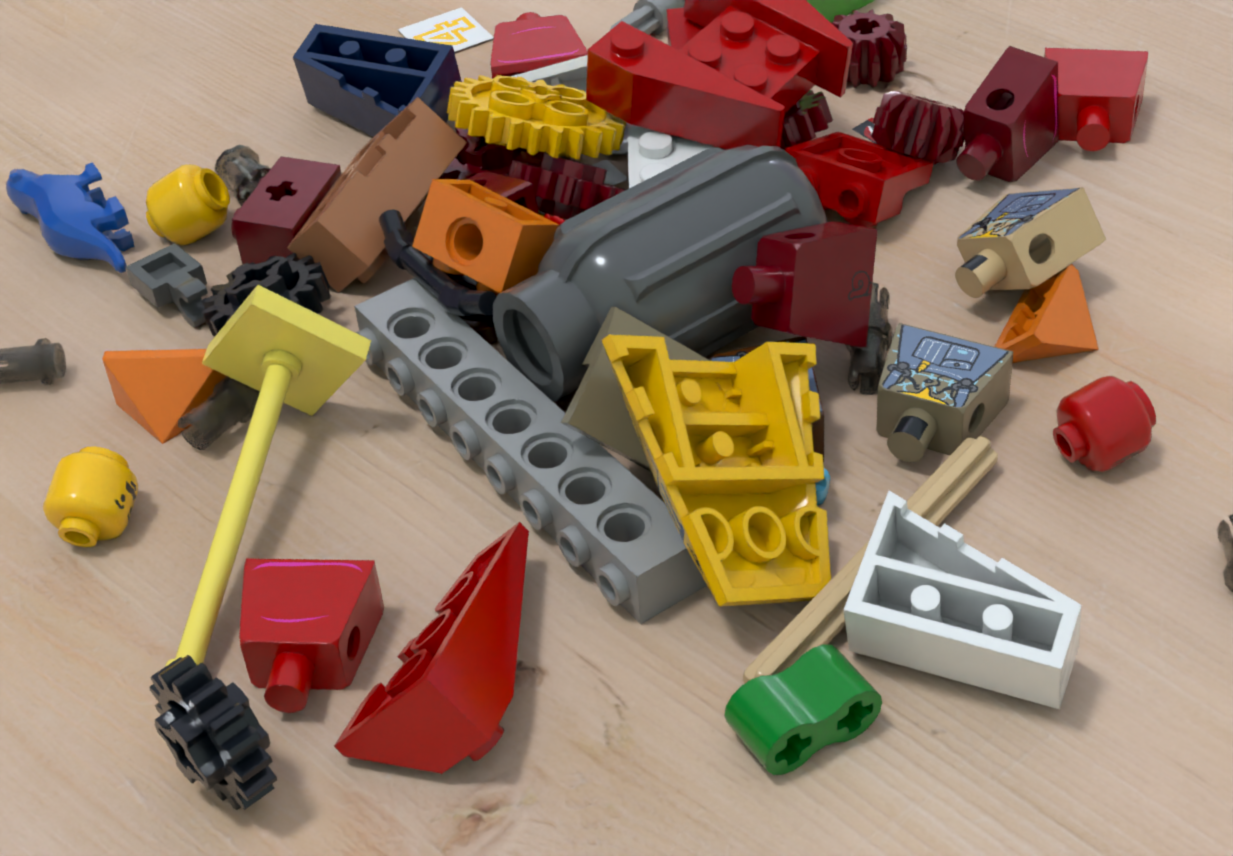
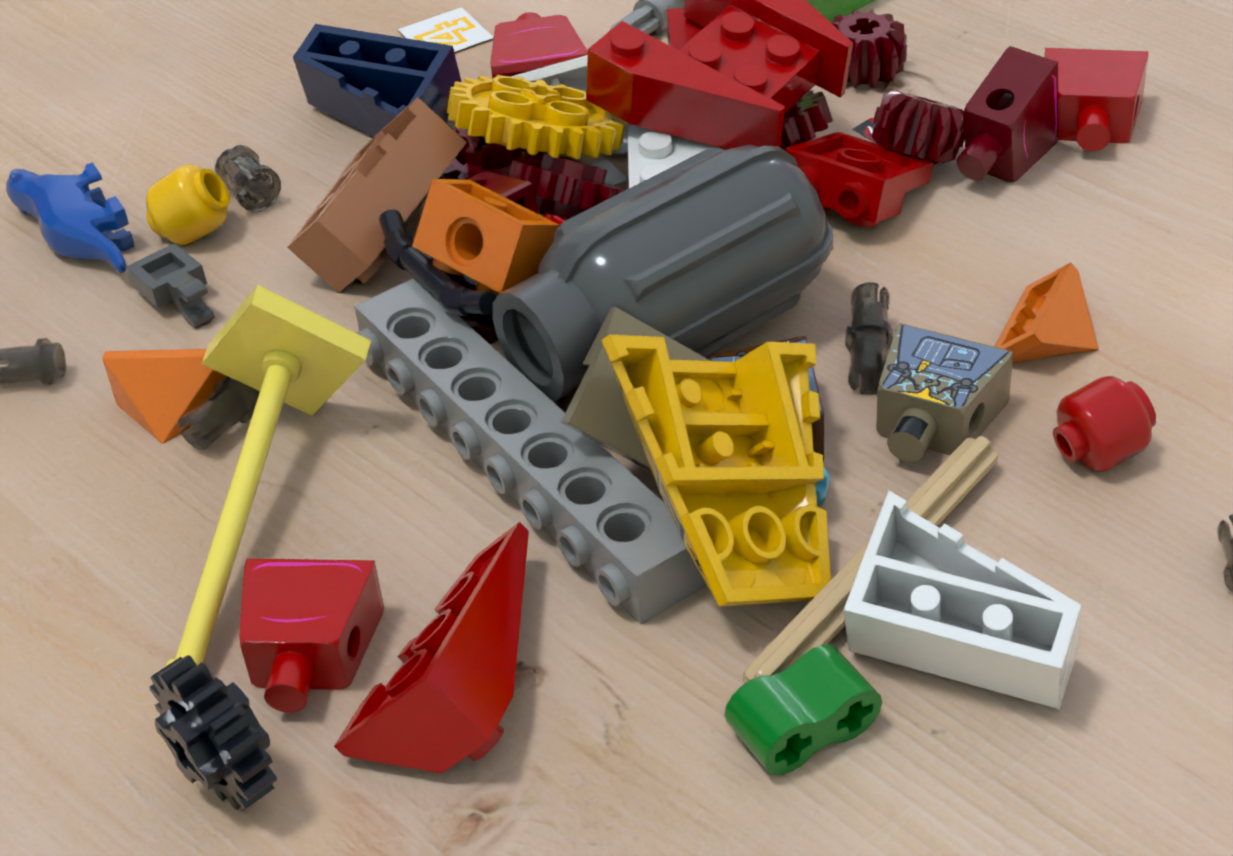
yellow head [43,446,139,547] -> none
black gear [202,253,331,336] -> none
dark red brick [231,156,341,264] -> none
dark red torso [732,222,878,347] -> none
tan torso [955,187,1106,298] -> none

